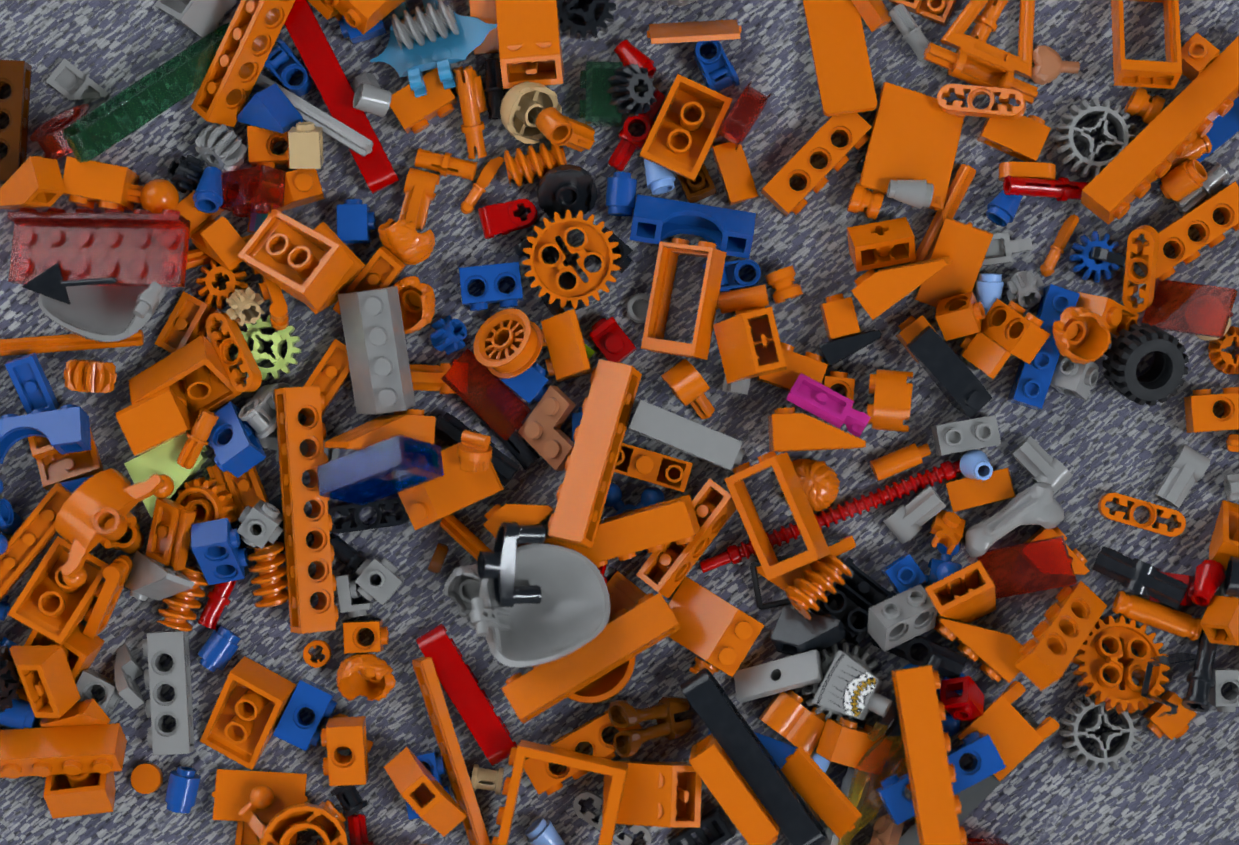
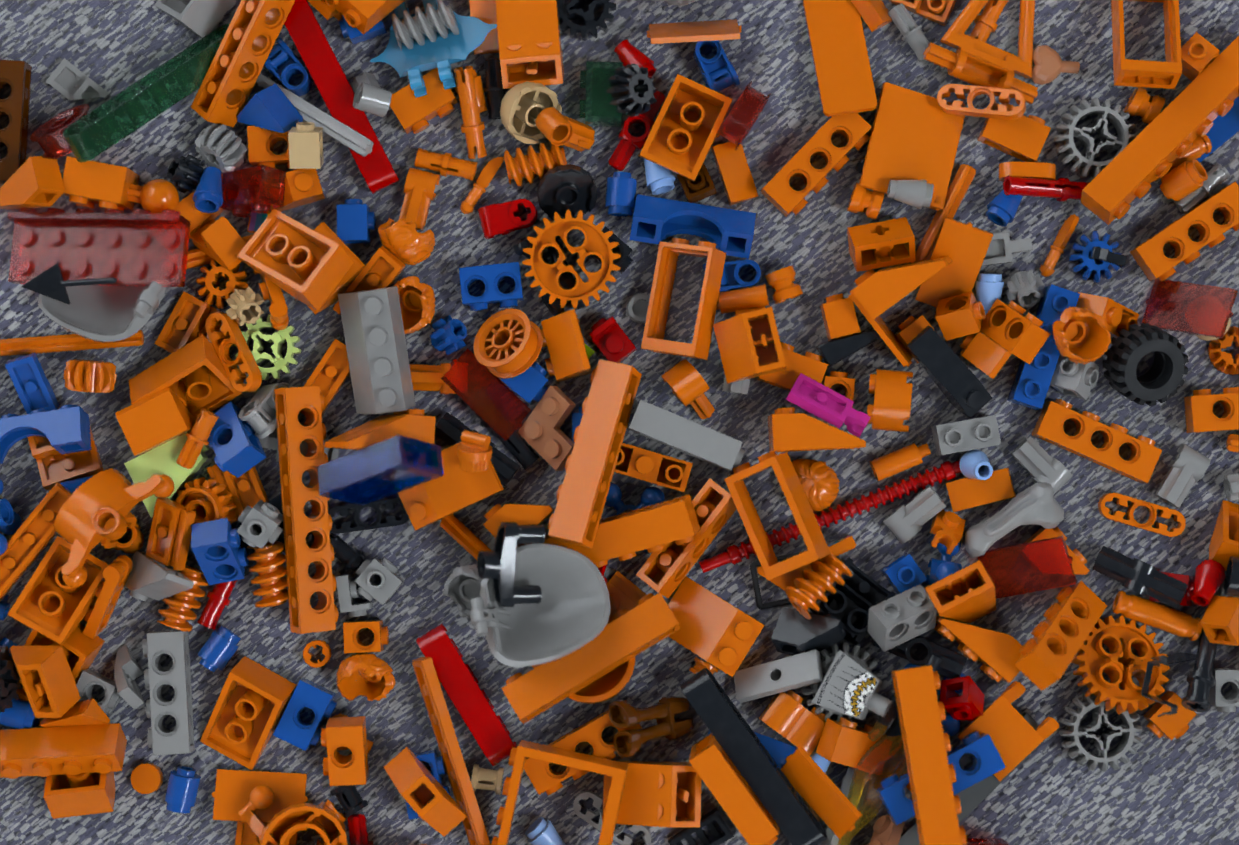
reddish brown tile [428,542,449,574] -> none
orange beam [1122,225,1159,313] -> none
none -> orange piece [849,288,913,367]
none -> orange brick [1032,398,1162,484]

